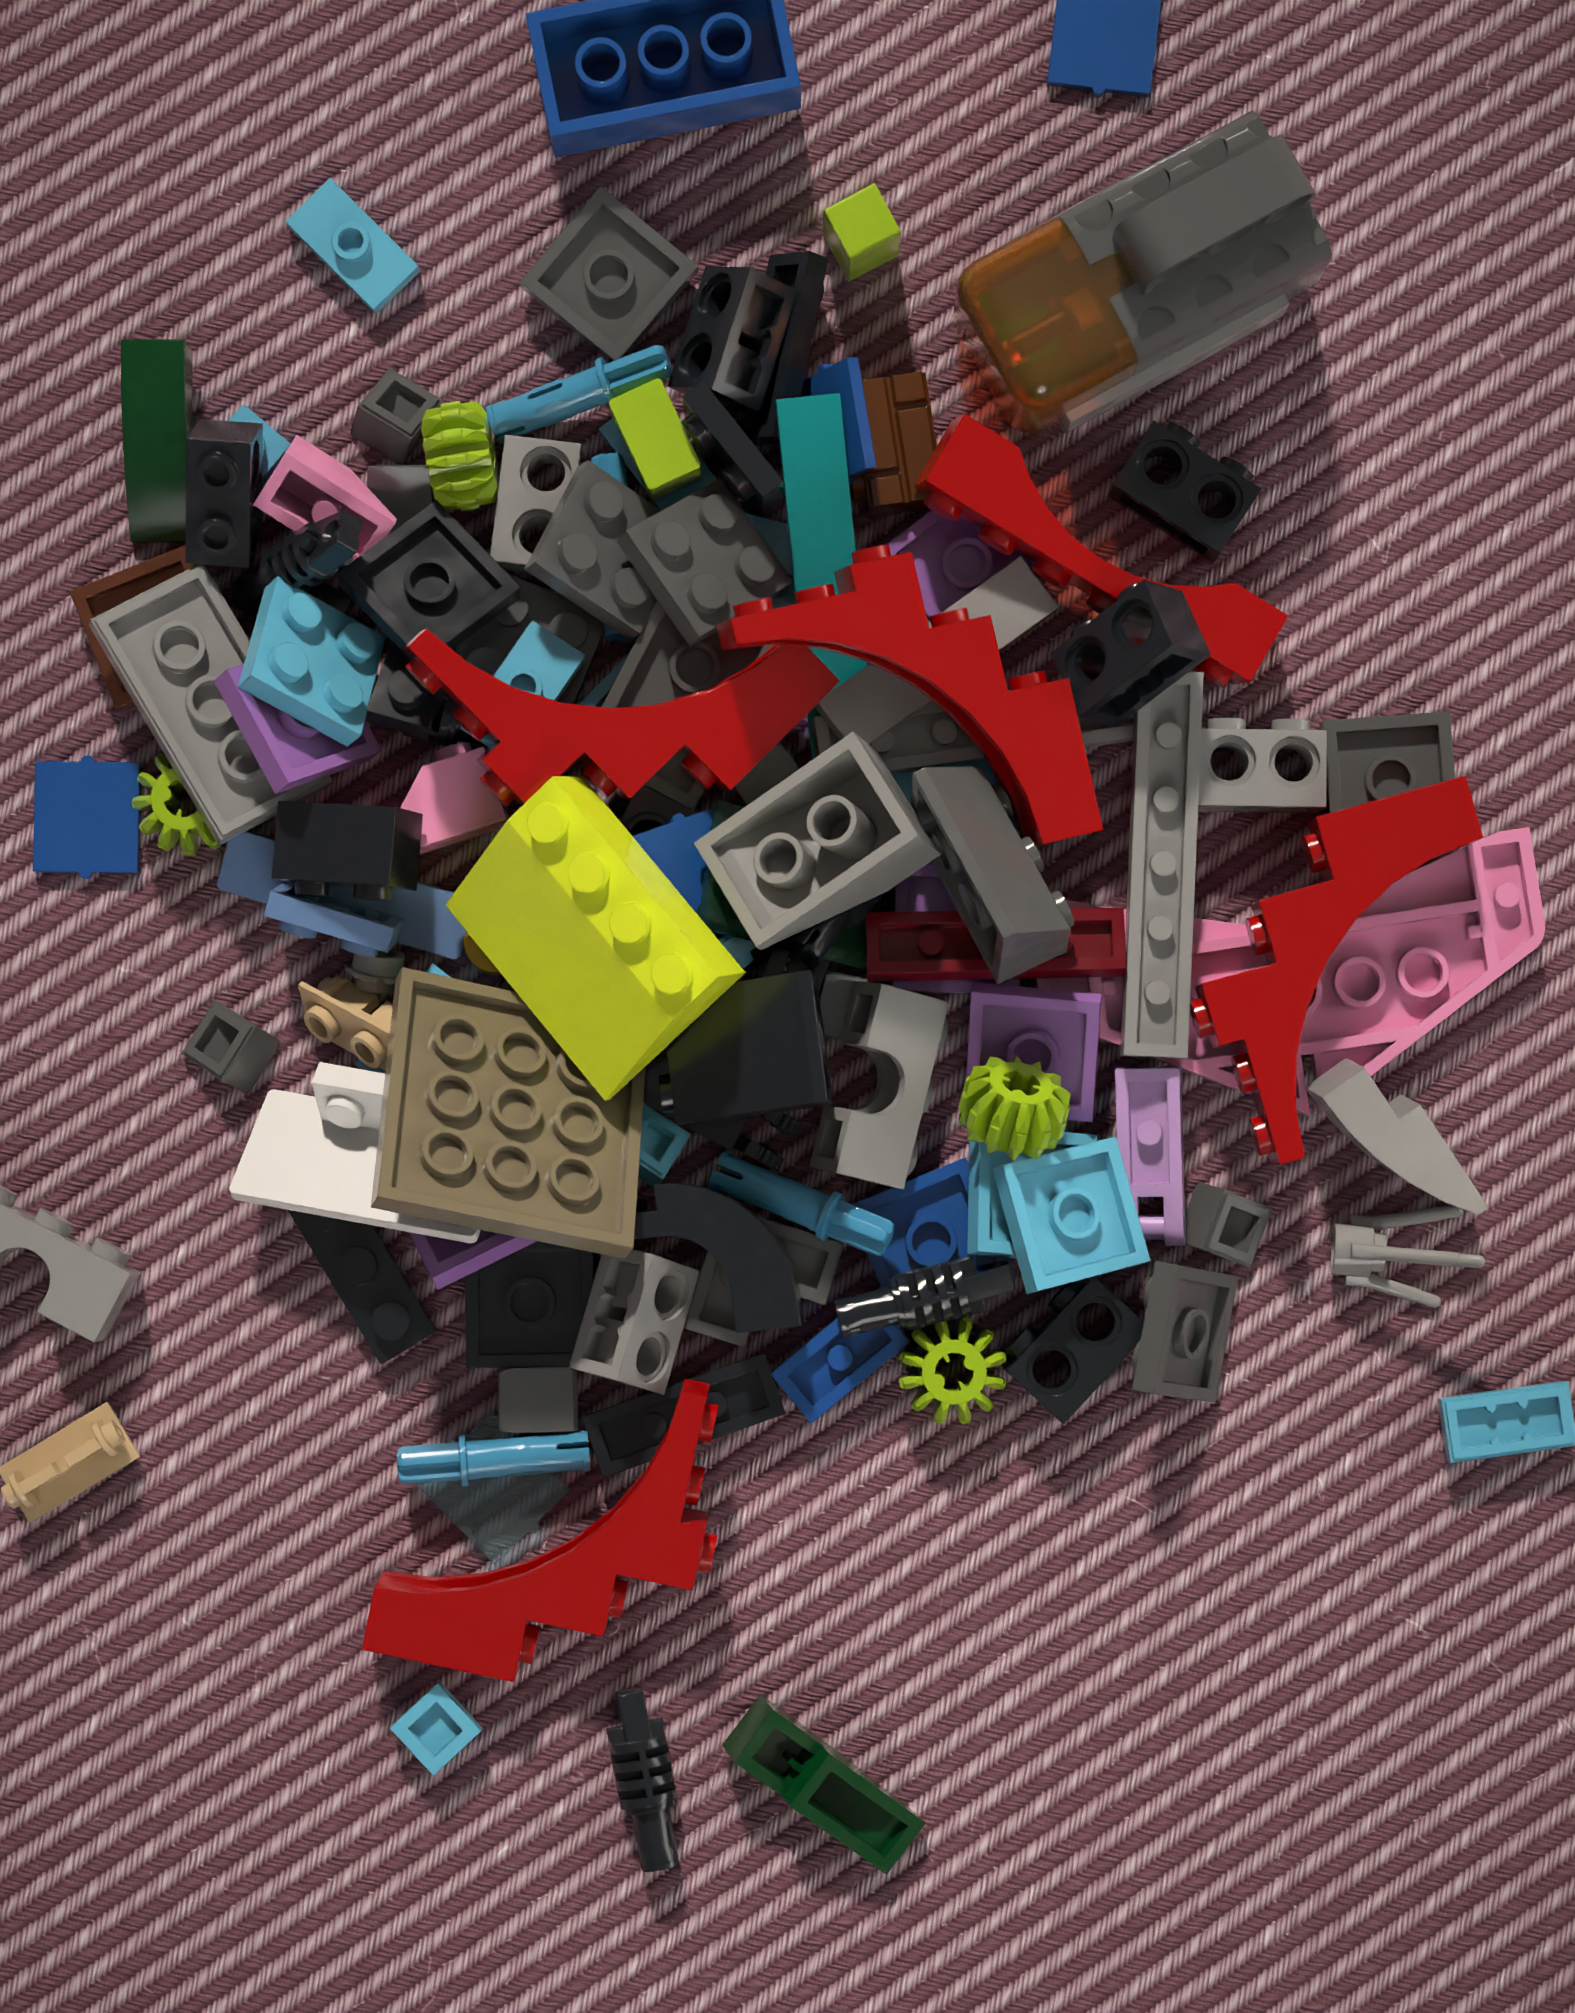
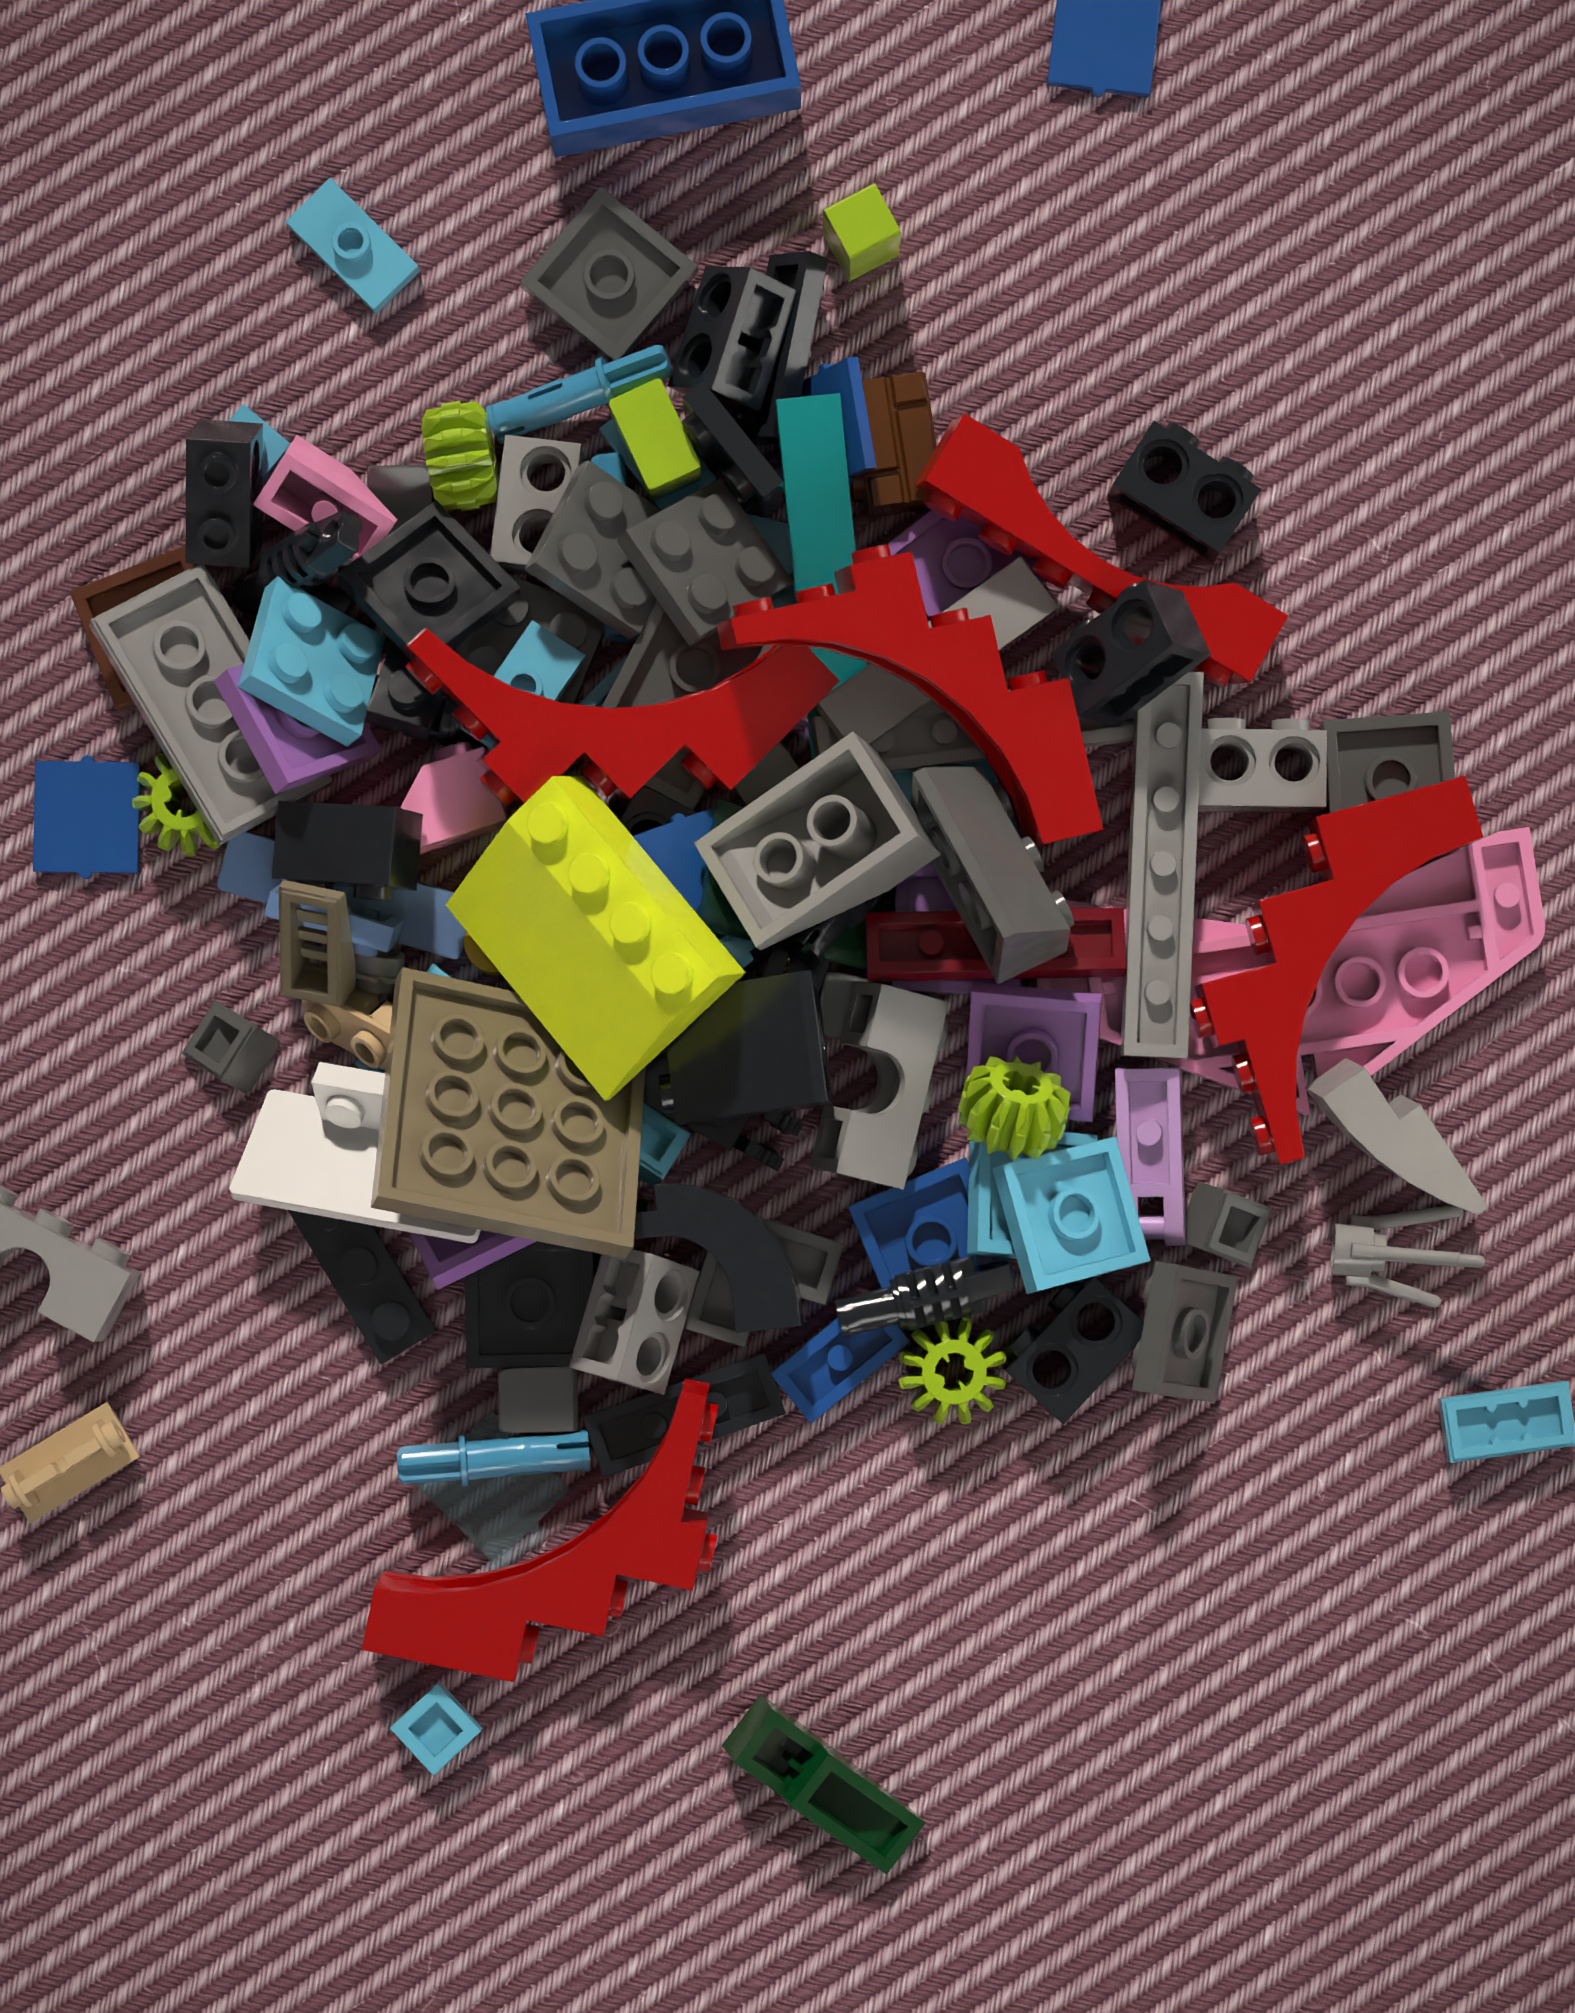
dark green slope [121,339,196,543] -> none
dark grey slope [351,368,443,465] -> none
black hinge [606,1687,679,1872] -> none
dark azure axle [709,1151,895,1256] -> none
piece [953,111,1332,434] -> none
none -> dark tan slope [279,880,356,1008]

